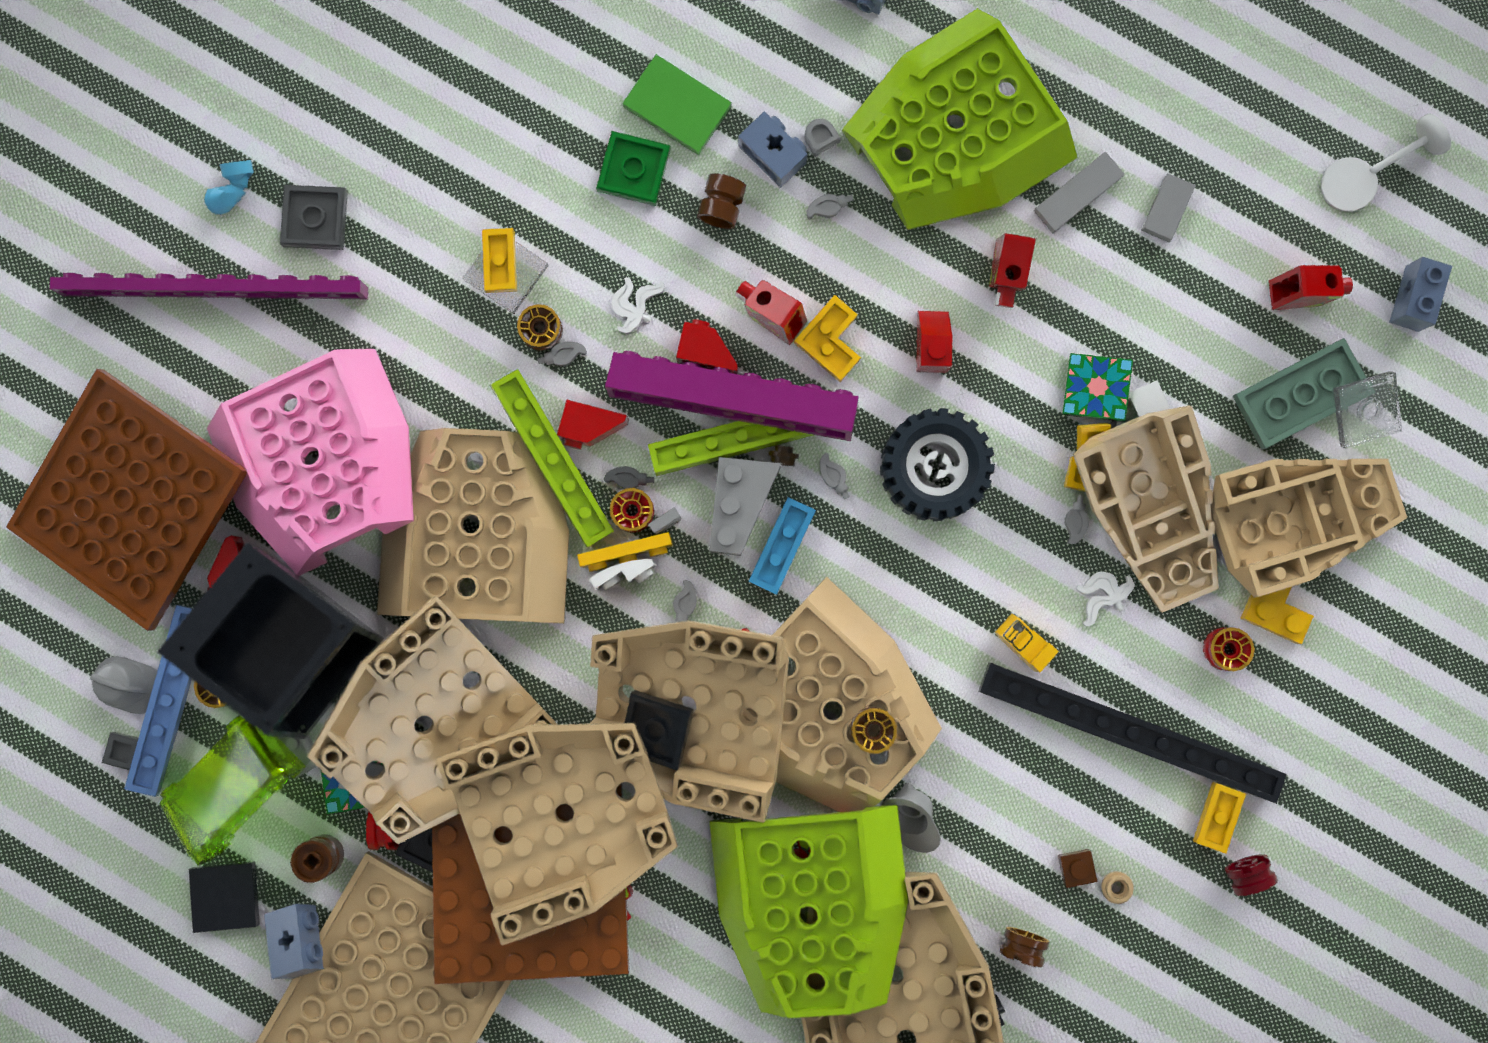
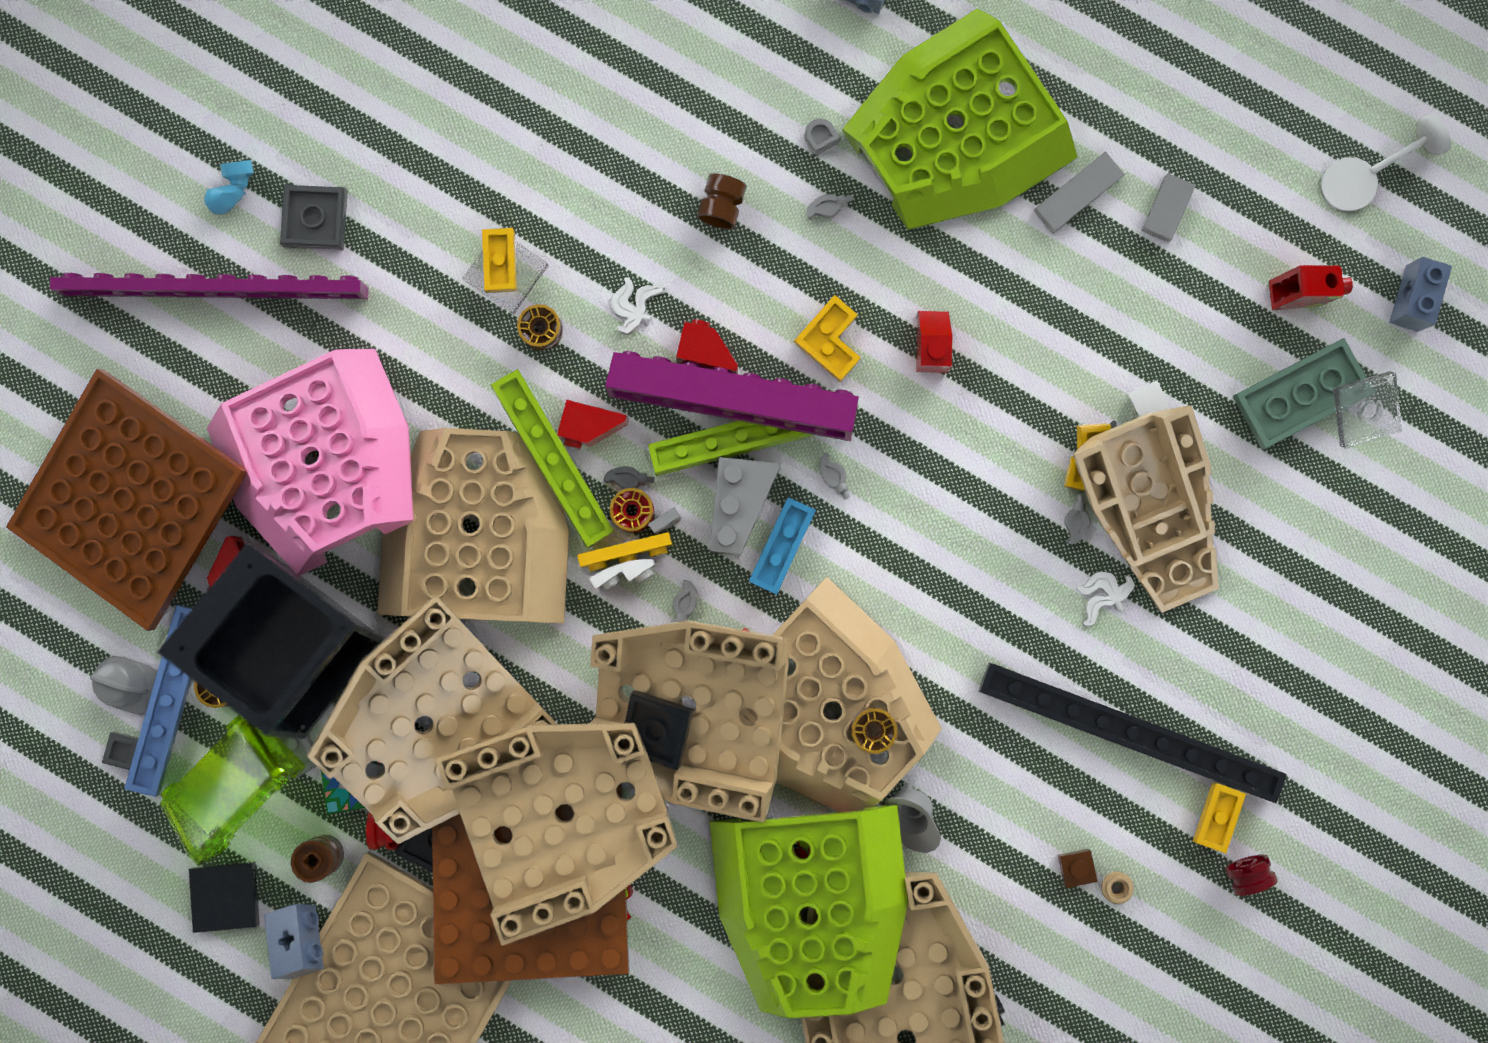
light grey piece [537,342,587,367] -> none
green tile [596,131,671,206] -> none
bright green tile [622,54,732,155] -> none
torso [735,280,807,345] -> none
sand blue brick [738,111,808,188] -> none
dark brown plate [768,445,799,466] -> none
black wheel [880,408,995,522] -> none
red torso [989,233,1036,308] -> none
yellow leg [995,613,1059,672] -> none
reddish brown wheel [1000,927,1050,968] -> none
tile [1062,353,1133,422] -> none
red wheel [1203,627,1255,671] -> none
tan wedge [1211,459,1407,598] -> none
yellow plate [1240,587,1314,644] -> none

